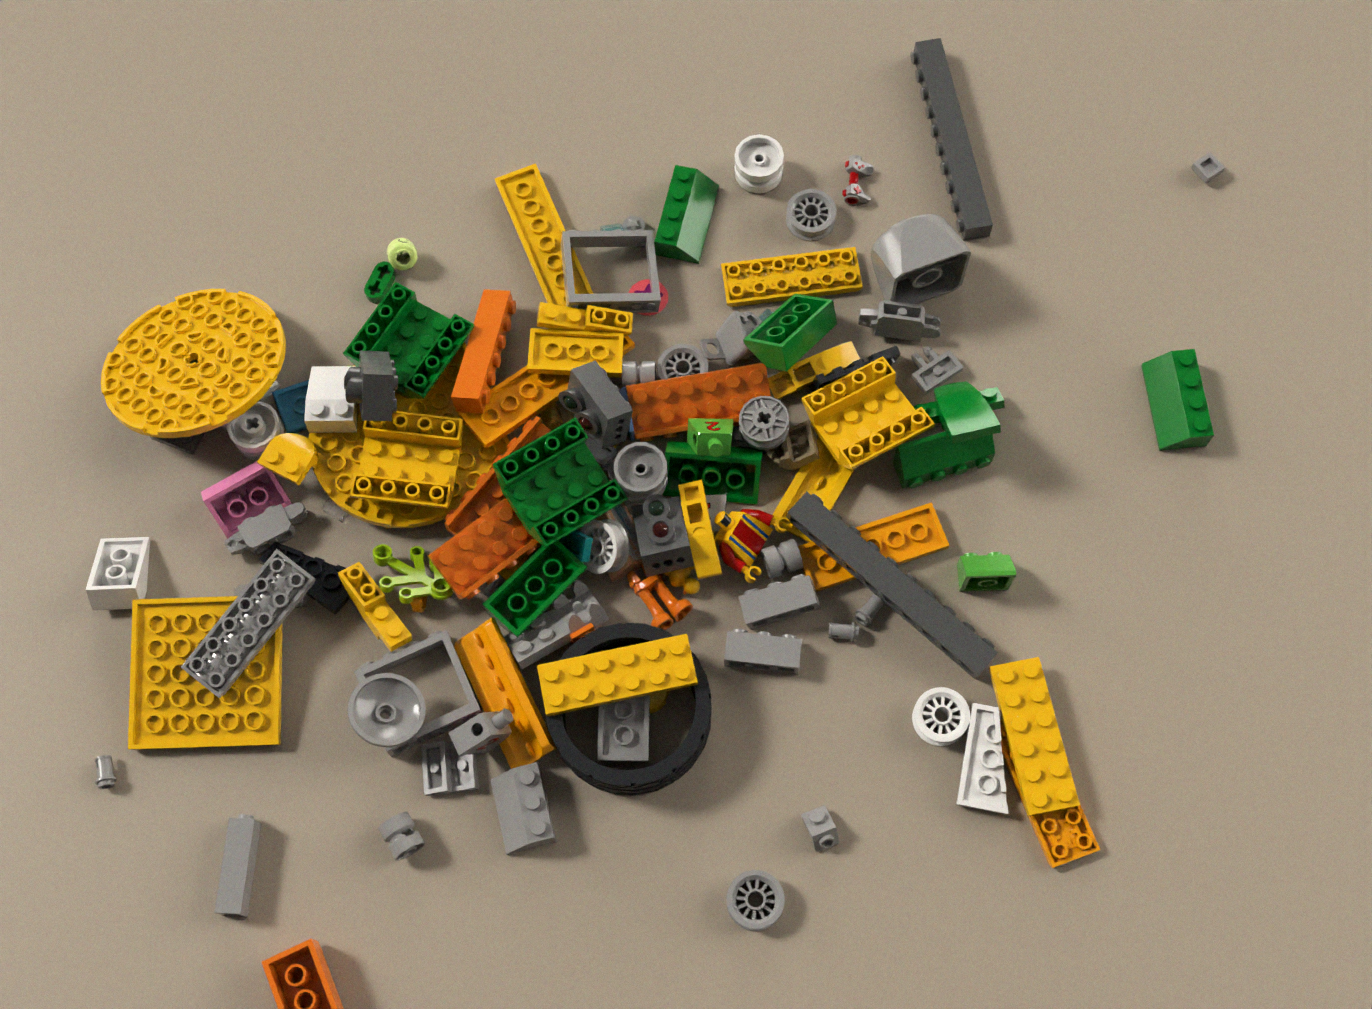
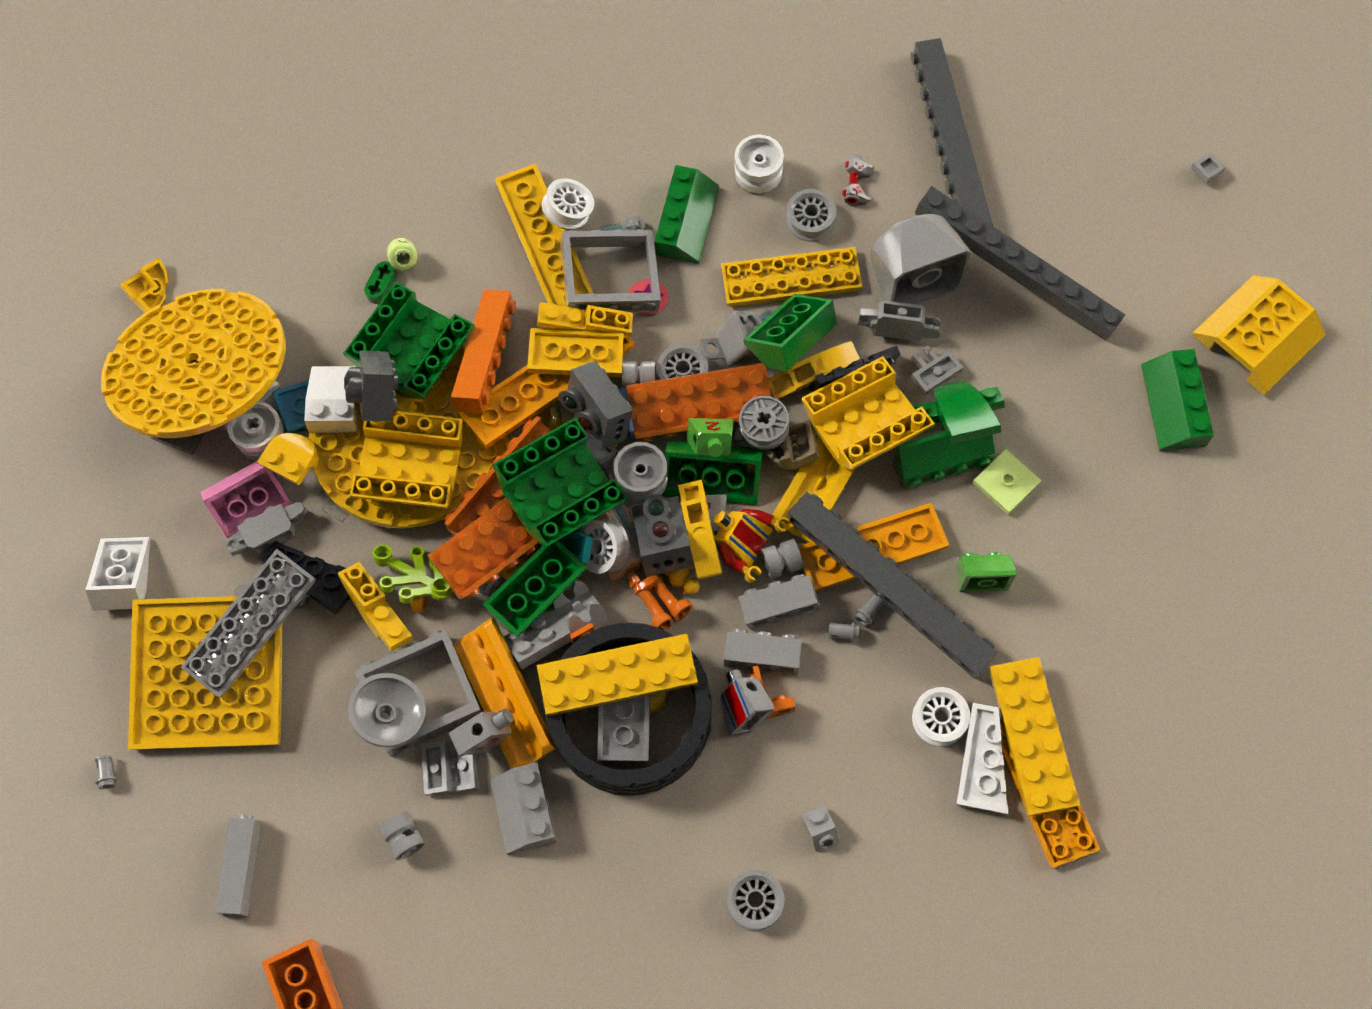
none -> yellow brick [120,257,168,313]
none -> white wheel [542,178,594,229]
none -> light grey torso [720,669,775,734]
none -> orange bracket [749,665,796,719]
none -> dark grey brick [915,186,1126,341]
none -> yellowish green plate [973,449,1042,515]
none -> yellow slope [1192,275,1326,395]

